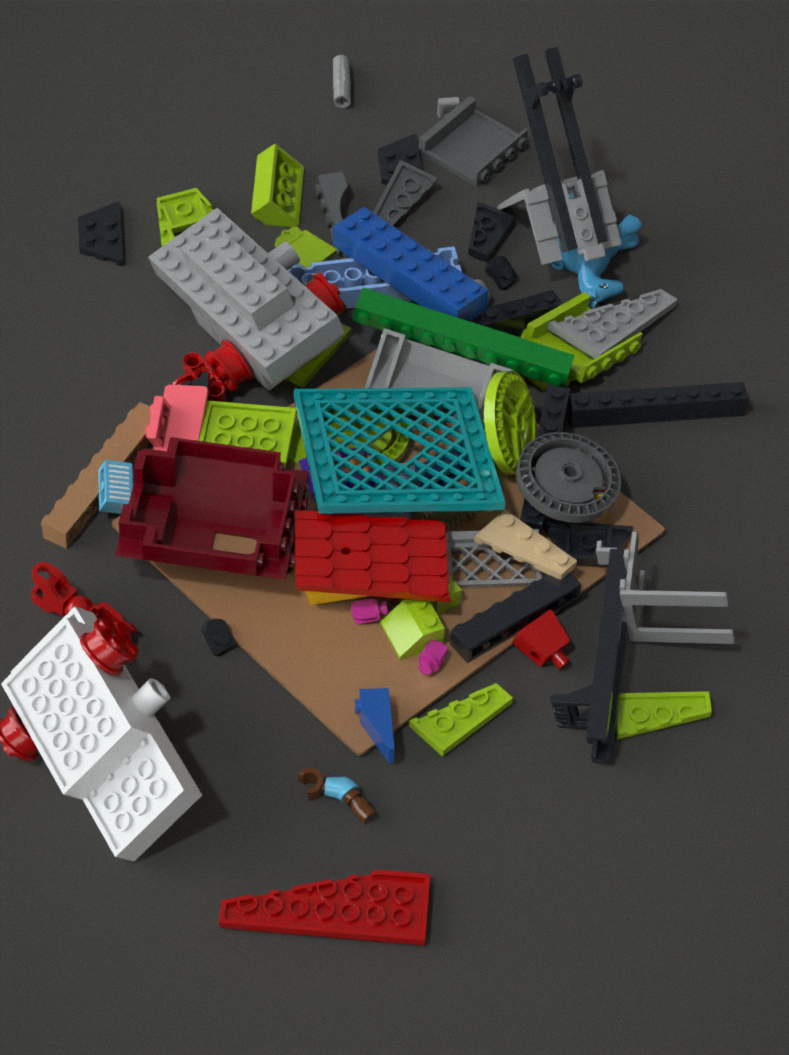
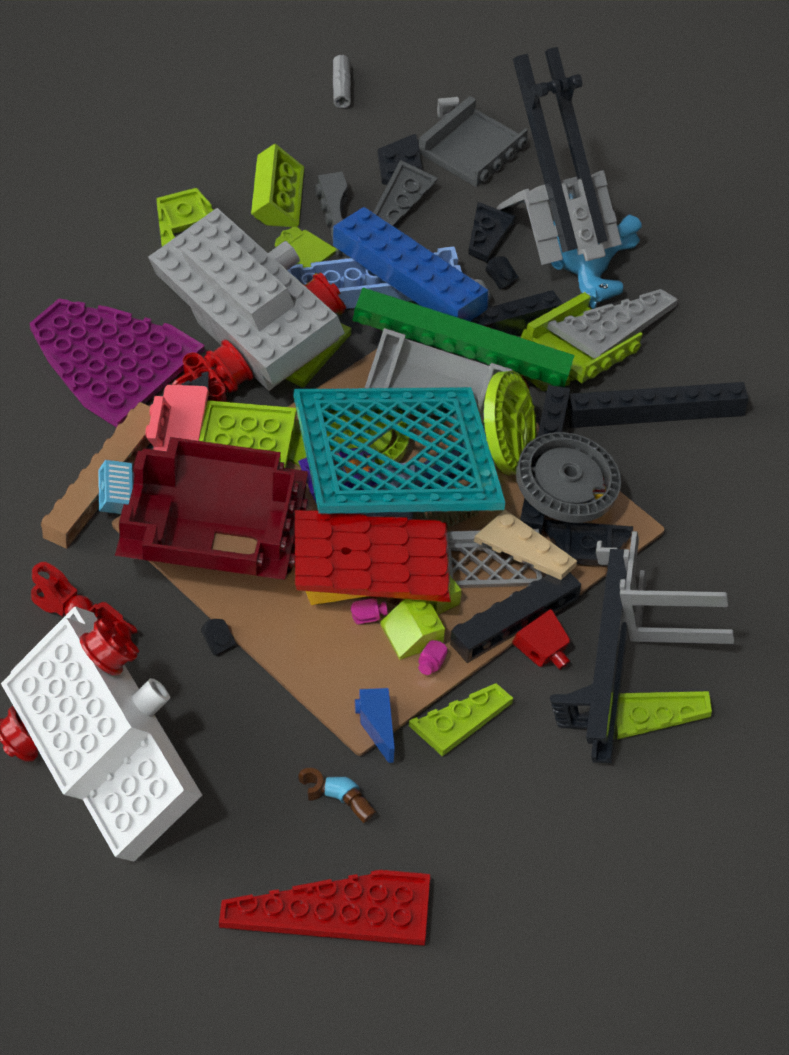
black wing [78,202,123,266] -> none
none -> magenta wing [30,299,205,427]

